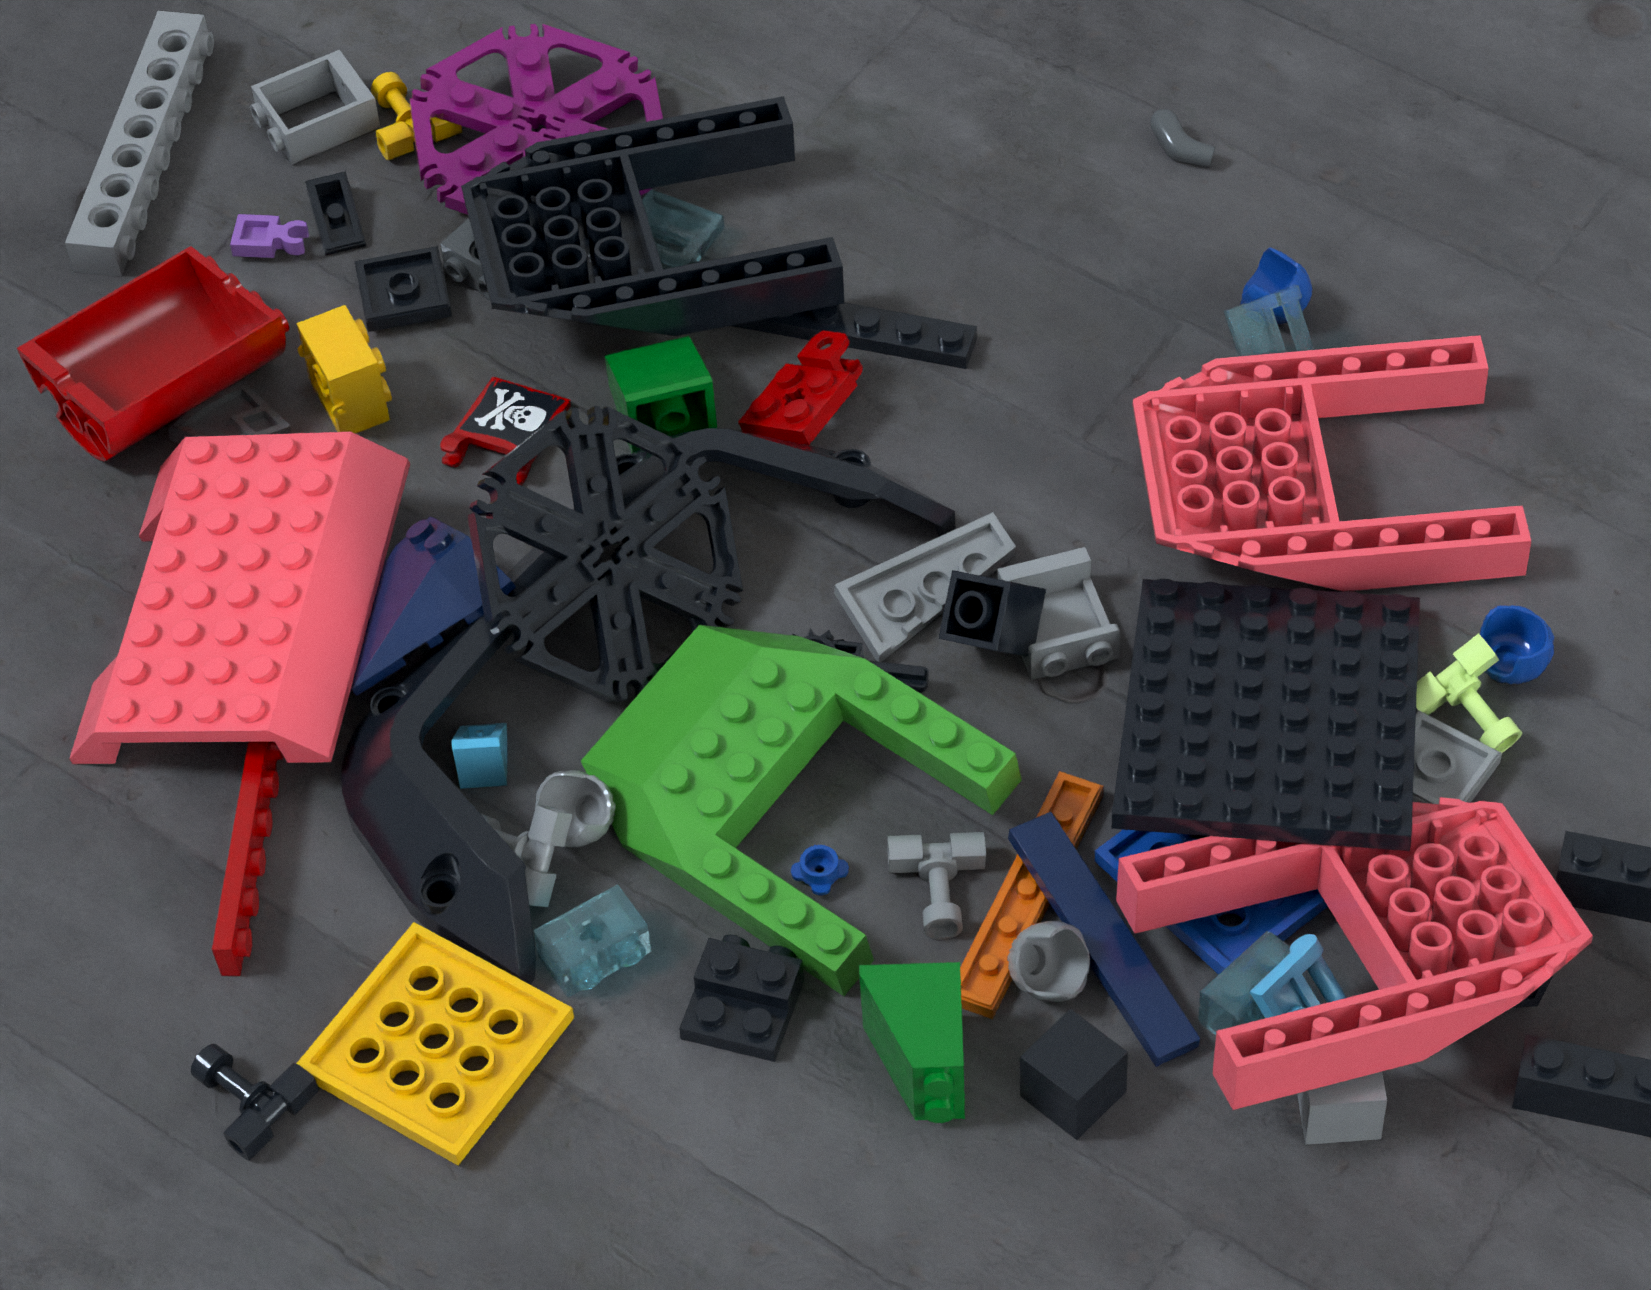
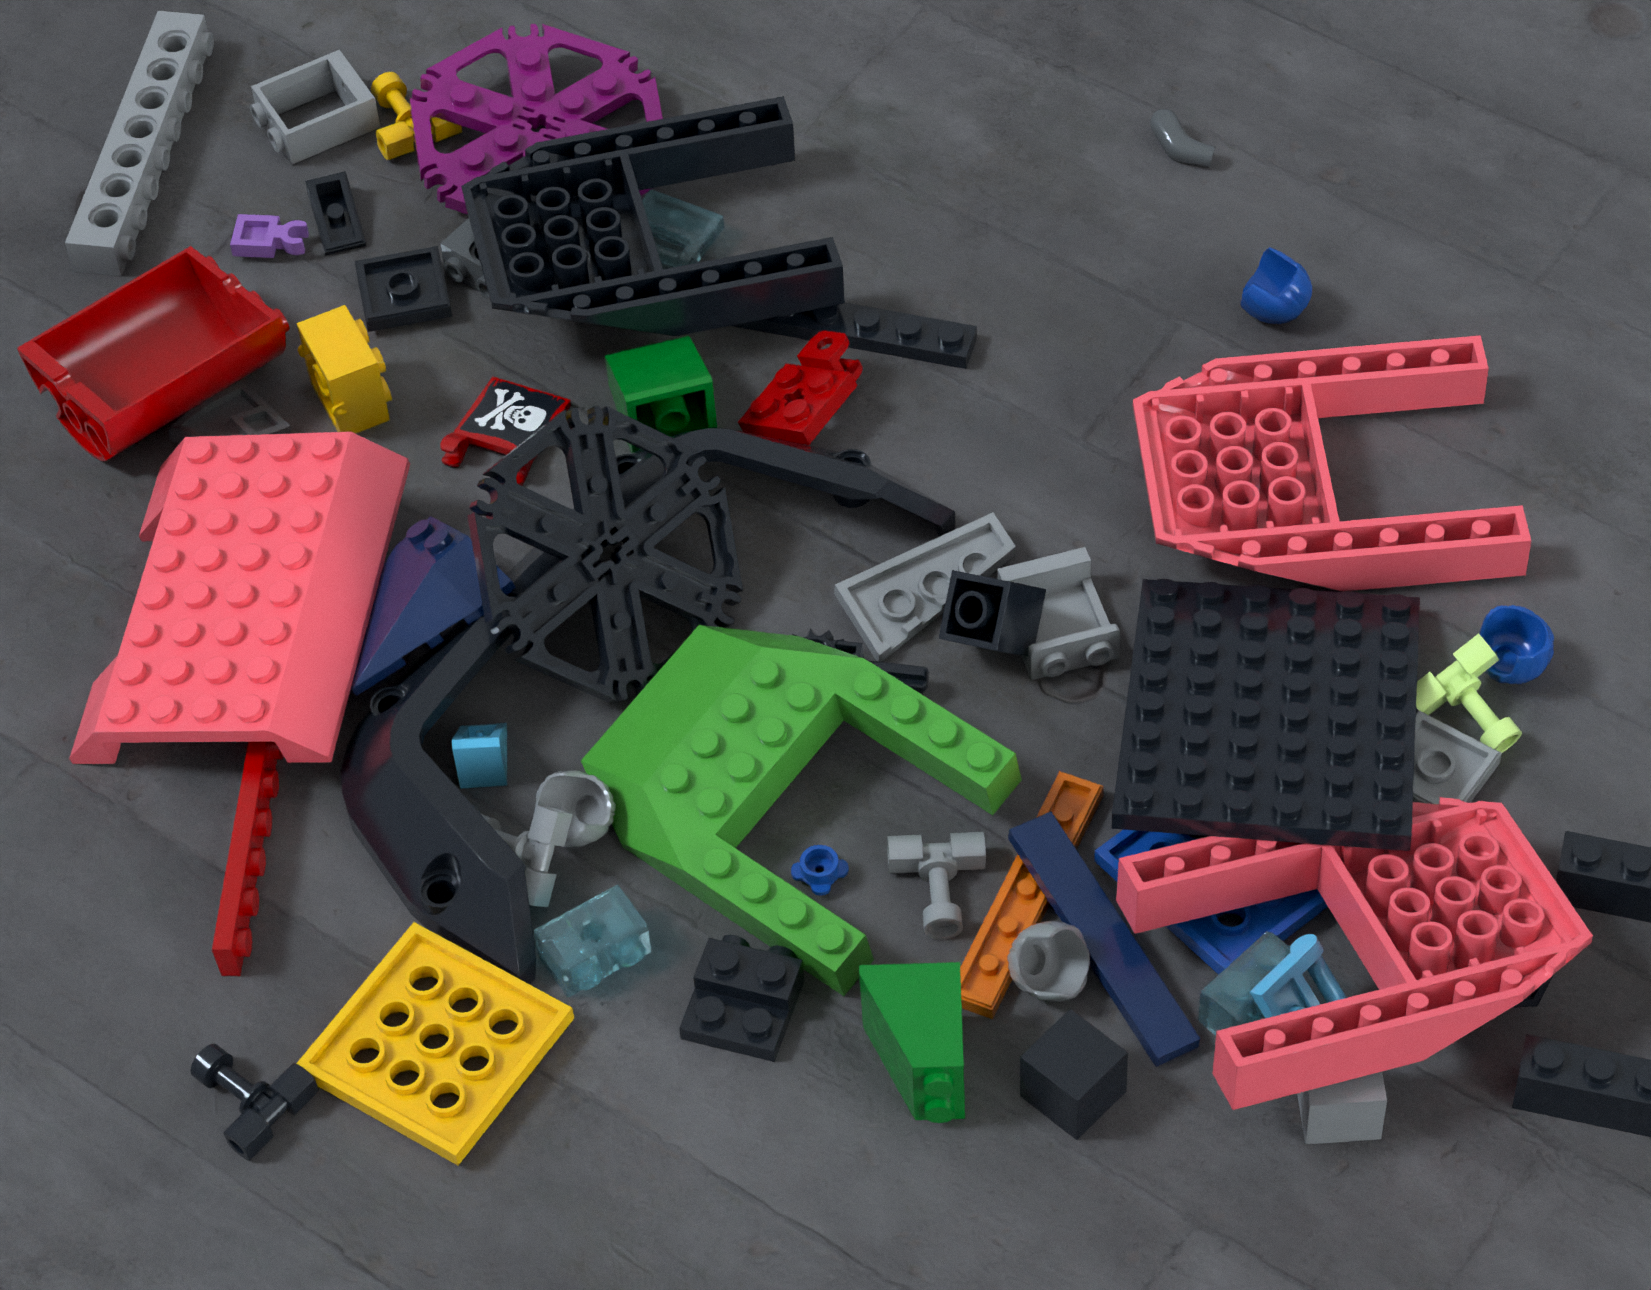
clear light blue plate [1224,285,1315,357] -> none

